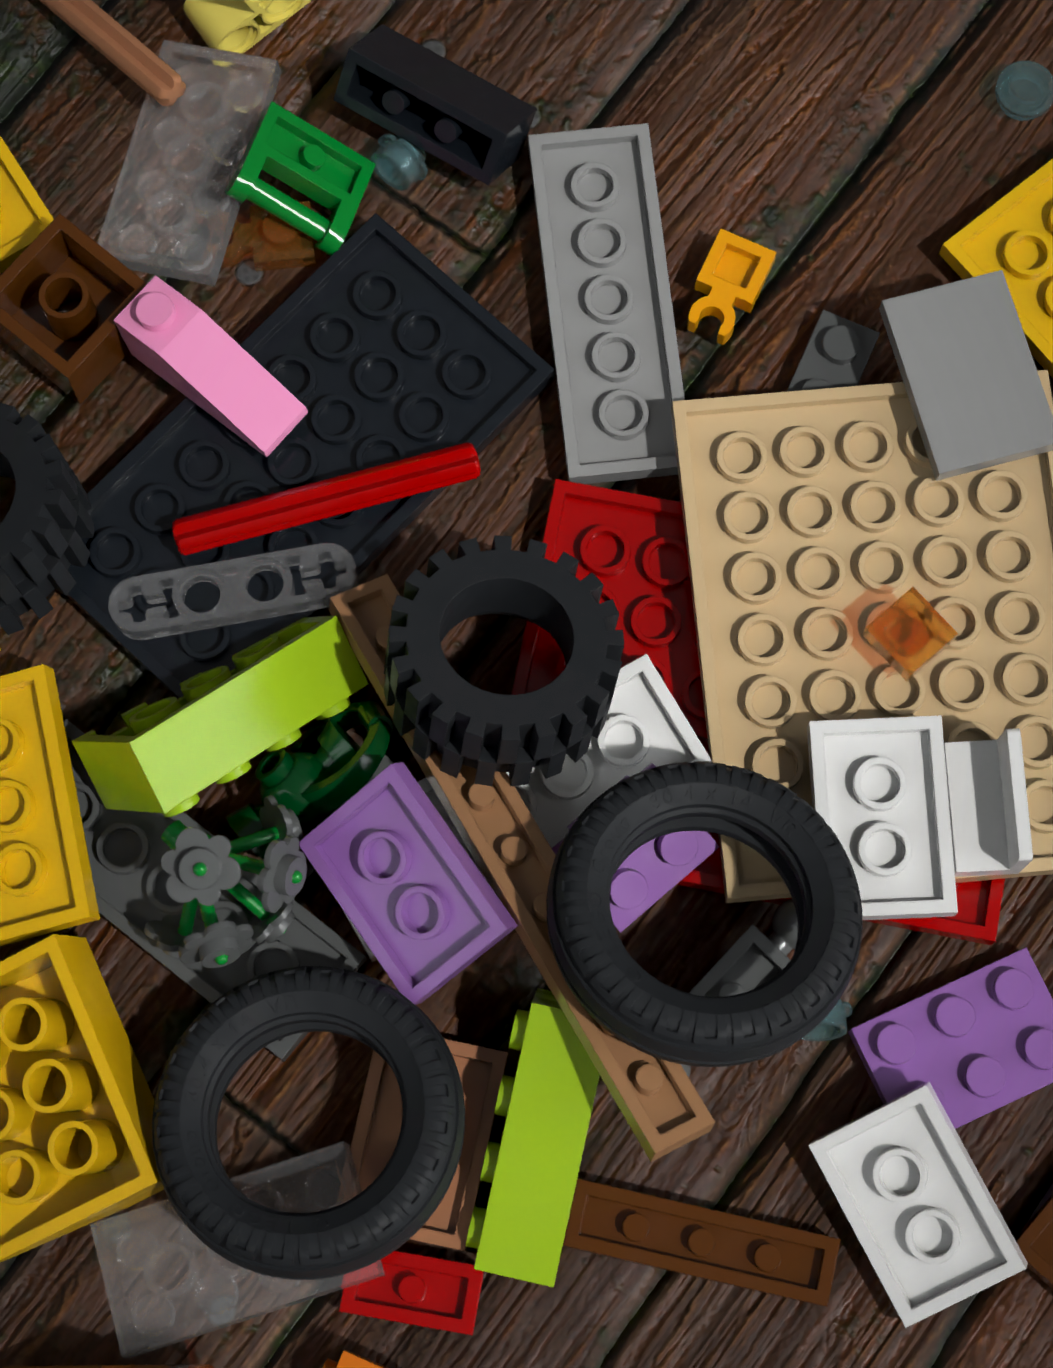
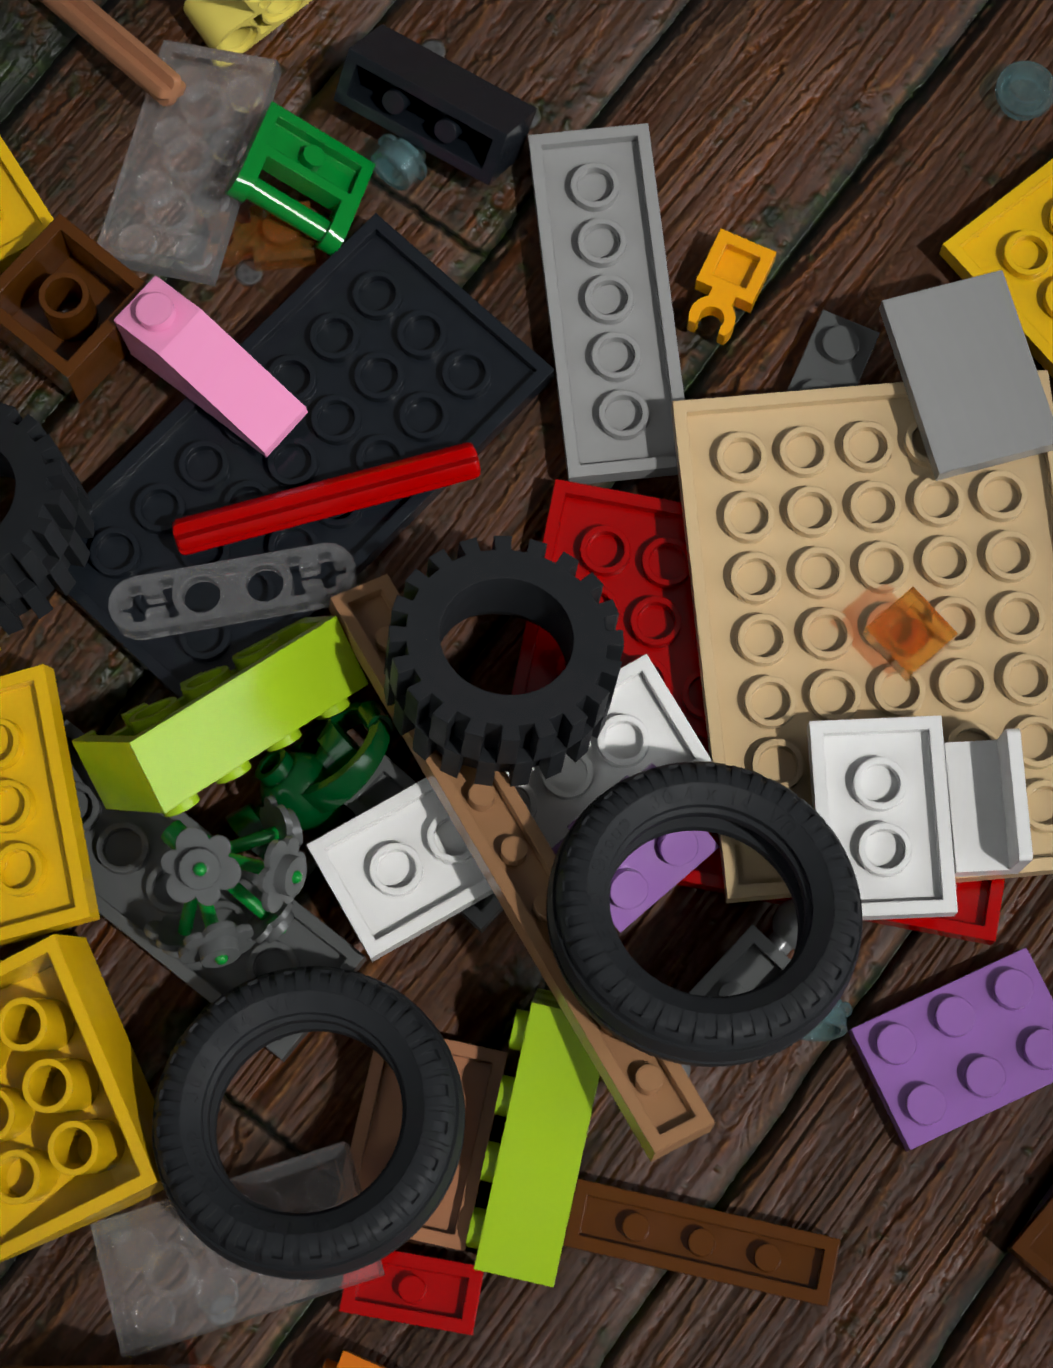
medium lavender plate [299,762,518,1005] -> none
white plate [808,1082,1028,1328] -> none

